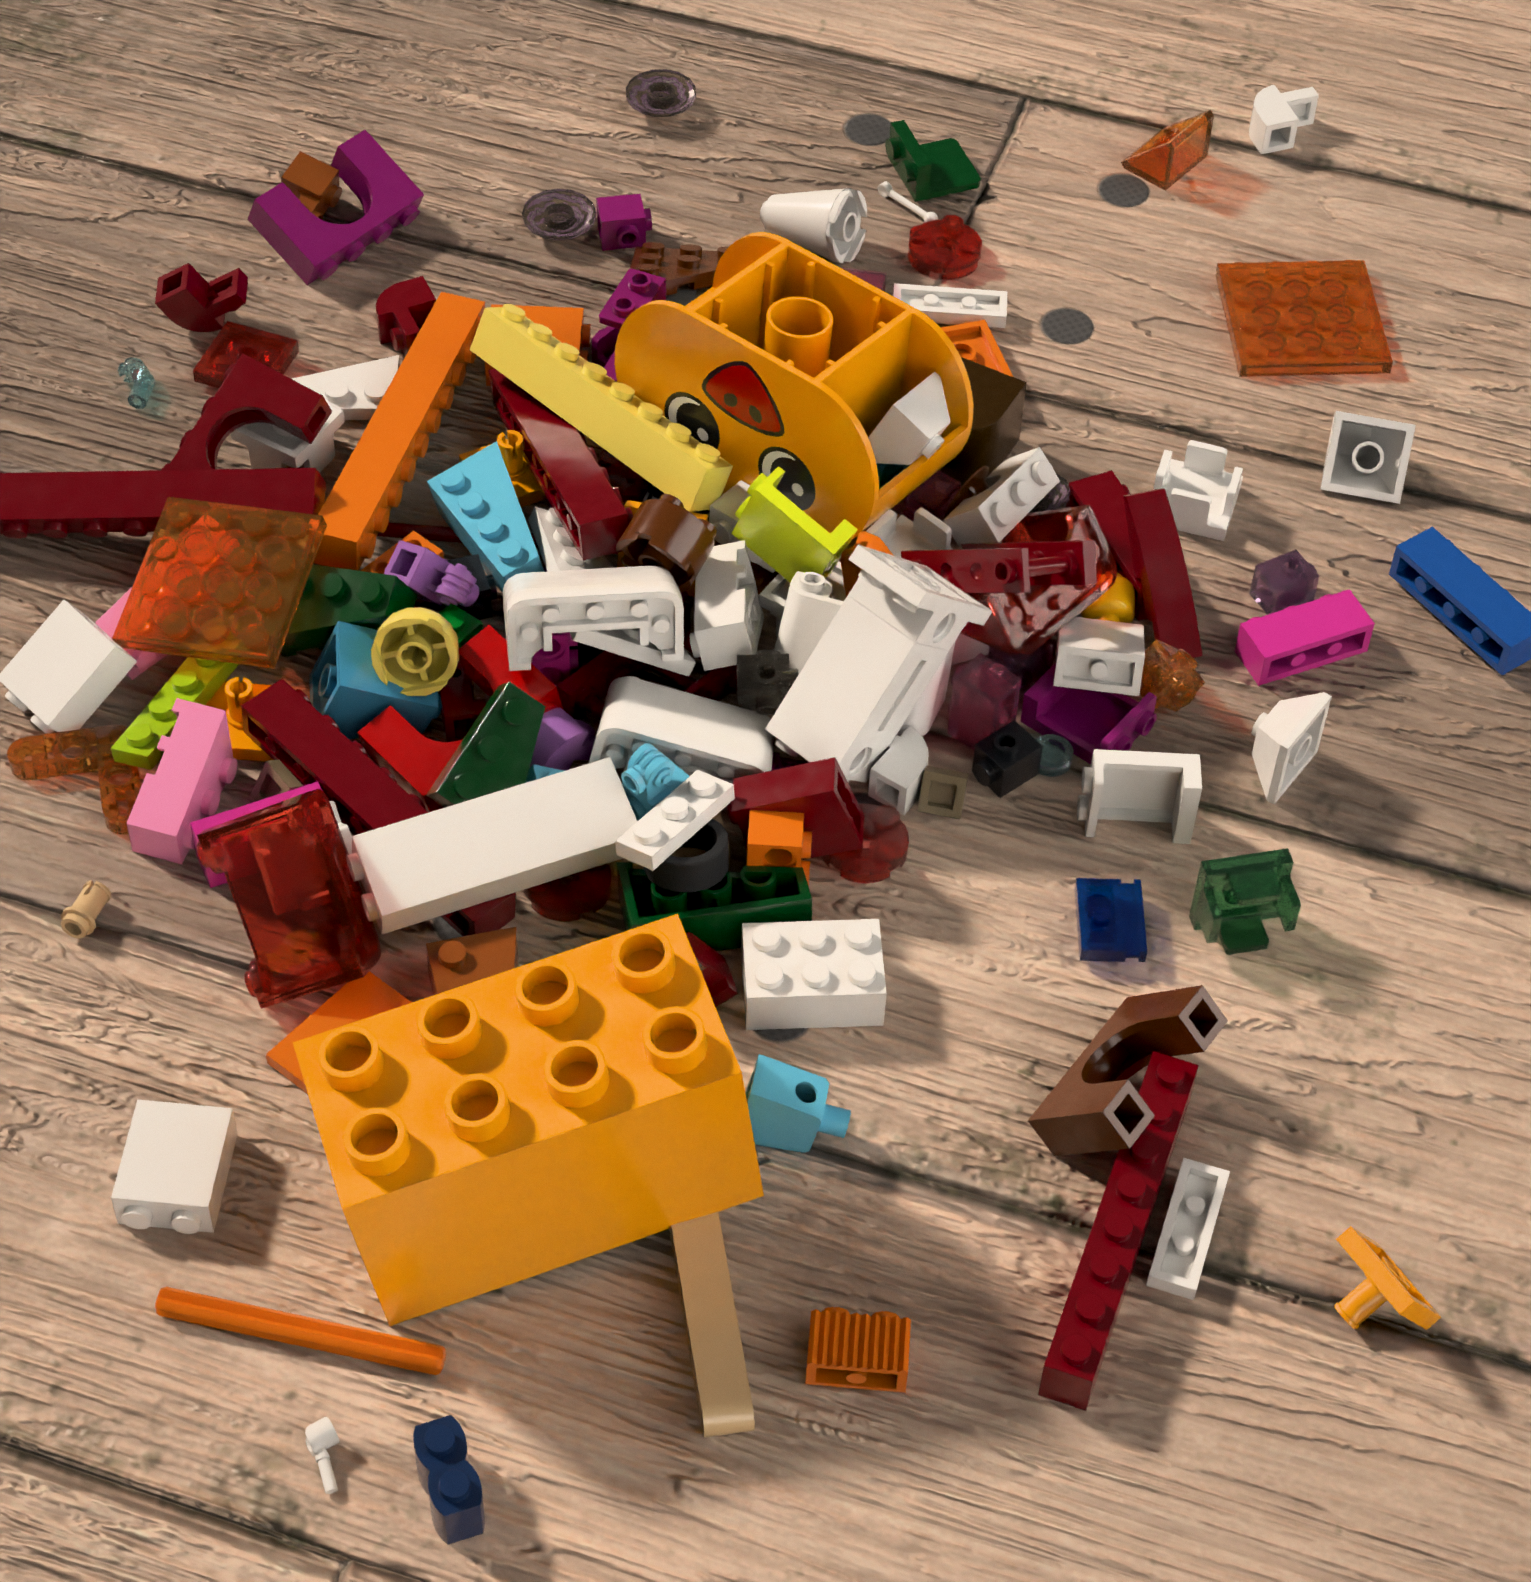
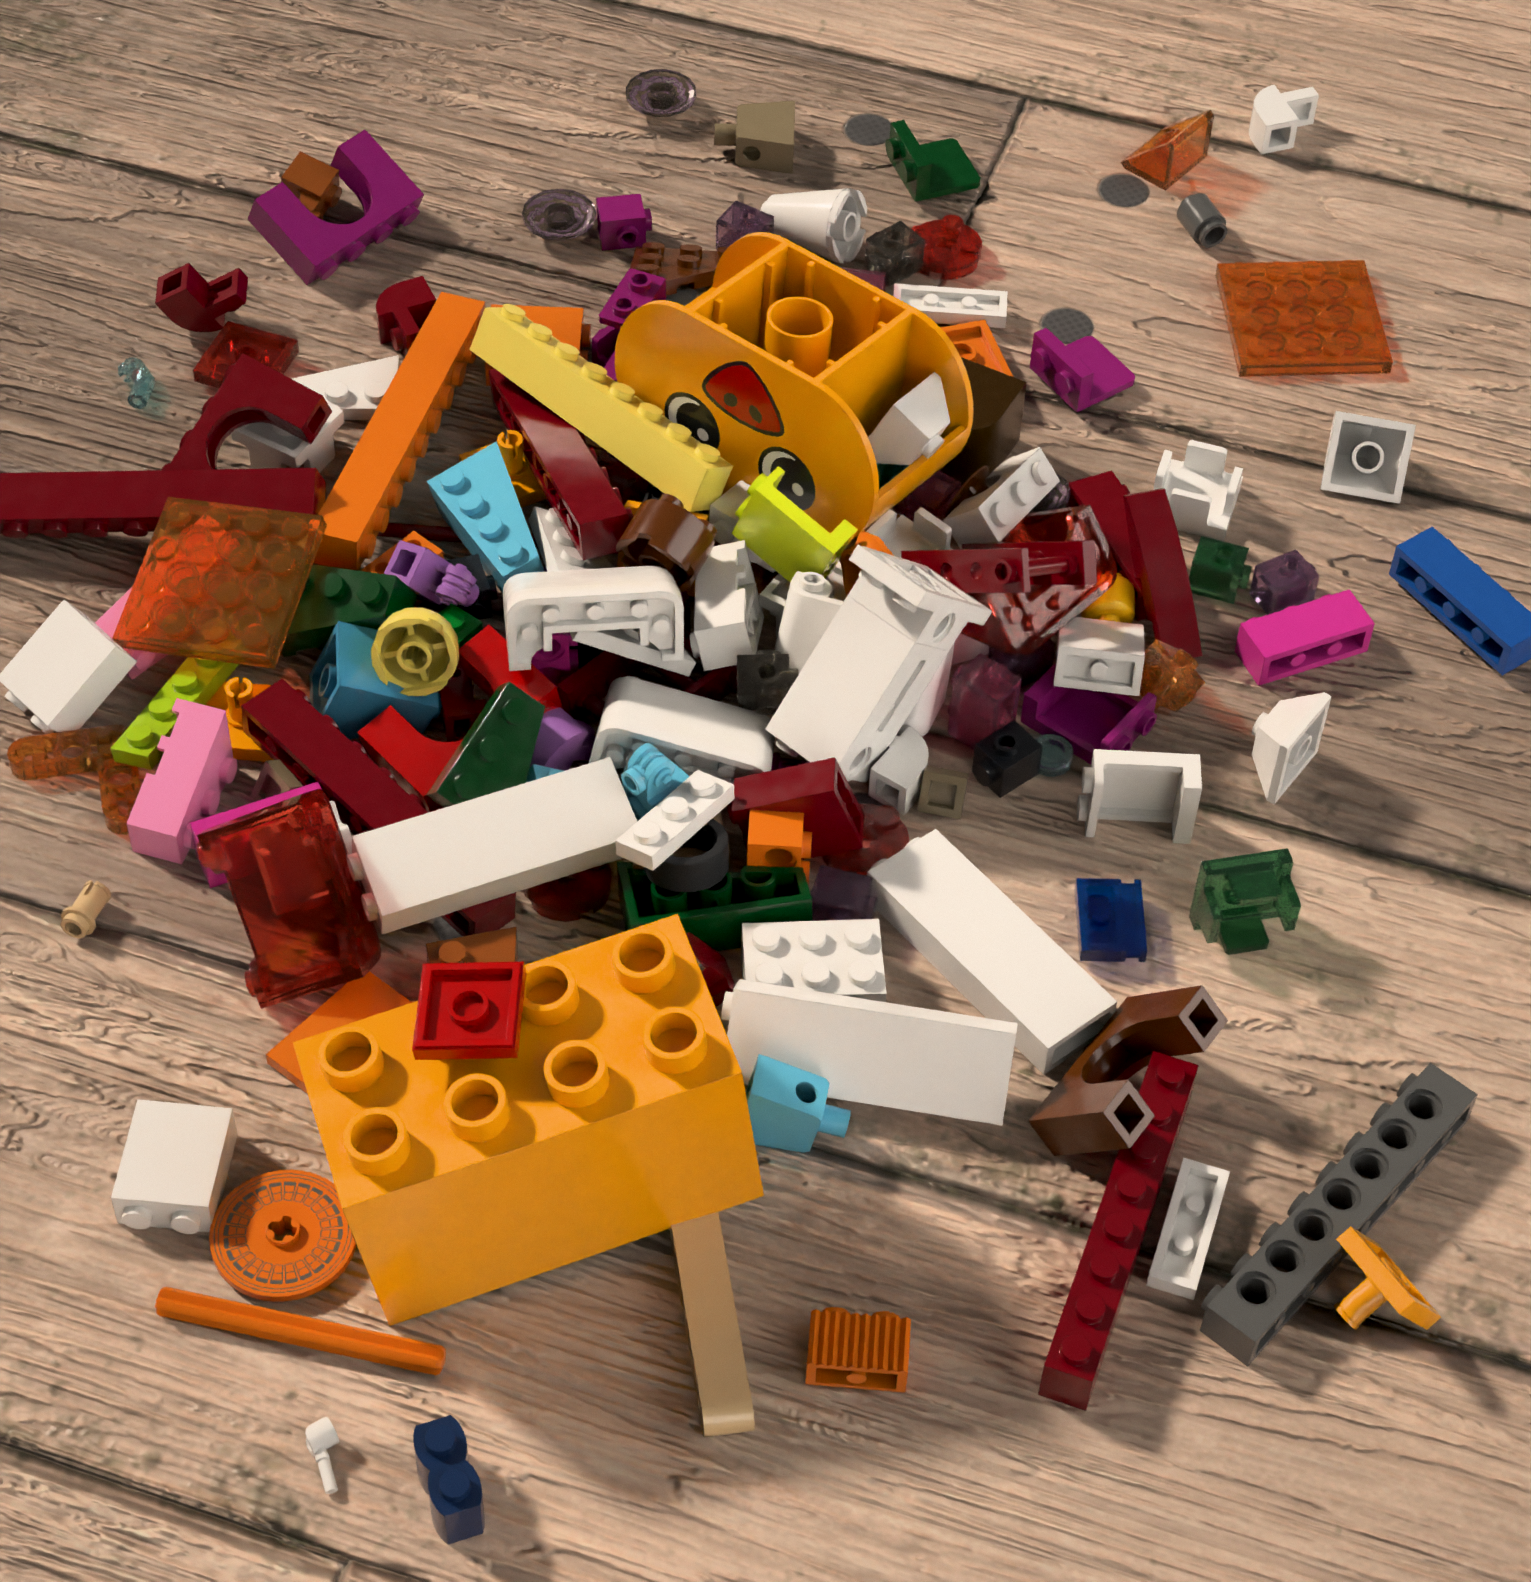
white hinge [878,181,938,226] -> none
none -> orange piece [209,1170,356,1302]
none -> red tile [412,961,527,1060]
none -> dark tan torso [714,101,795,174]
none -> brick [716,201,775,250]
none -> white brick [721,979,1018,1126]
none -> brick [811,865,878,921]
none -> clear smoke brick [864,221,925,287]
none -> white brick [865,829,1117,1075]
none -> magenta bracket [1029,328,1135,412]
none -> dark grey brick [1177,193,1228,248]
none -> clear green brick [1189,536,1253,604]
none -> dark grey brick [1200,1062,1478,1367]

